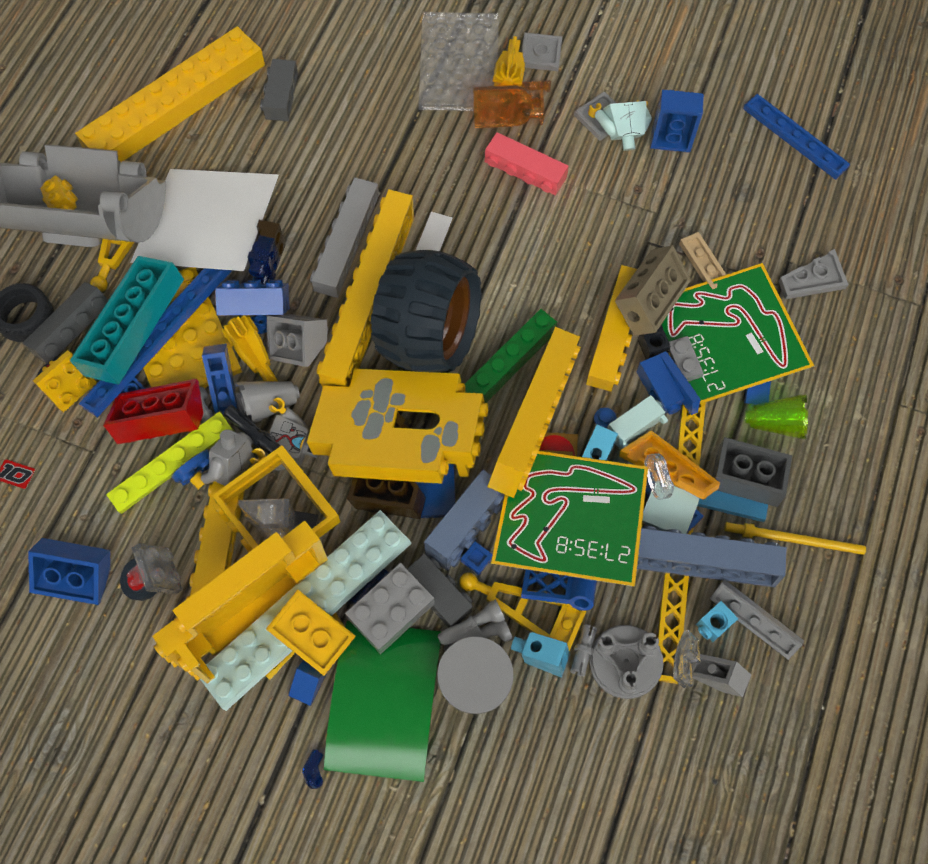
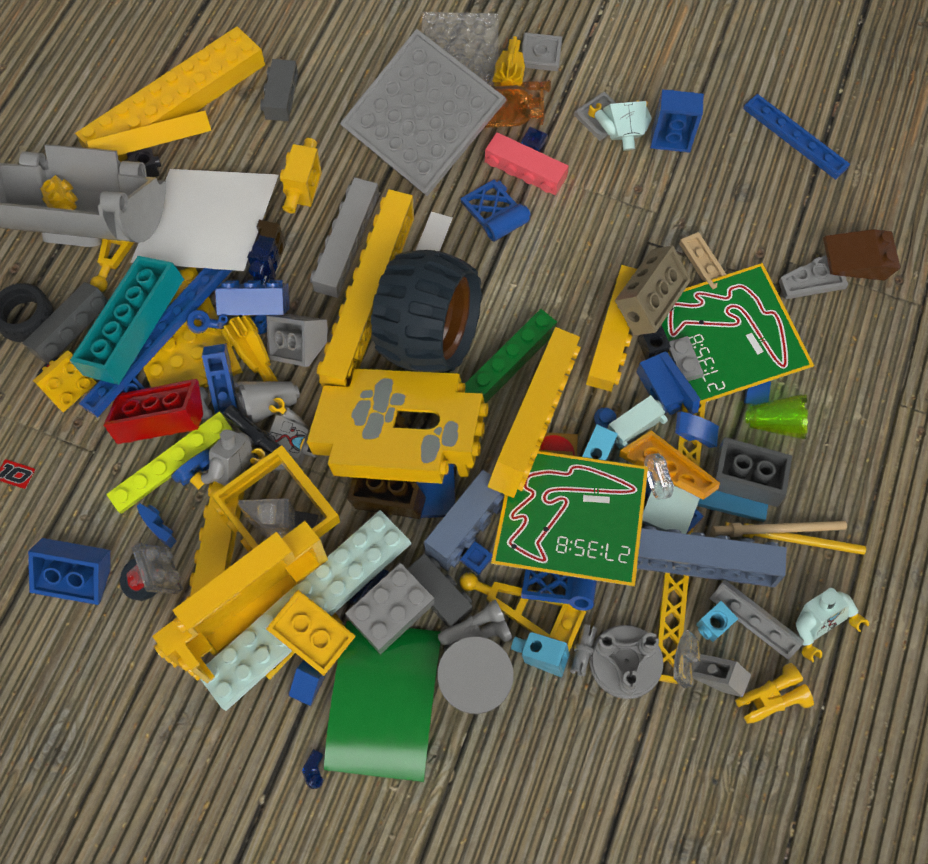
none -> yellow tile [85,111,211,155]
none -> black brick [127,147,162,177]
none -> blue slope [137,503,177,548]
none -> blue plate [187,310,228,334]
none -> yellow brick [280,138,322,214]
none -> light grey plate [340,29,507,196]
none -> blue piece [460,180,531,242]
none -> clear blue plate [521,127,548,152]
none -> blue slope [675,411,719,448]
none -> tan bar [712,521,847,537]
none -> yellow piece [735,663,814,724]
none -> light aqua torso [796,588,869,663]
none -> reddish brown slope [823,229,901,281]

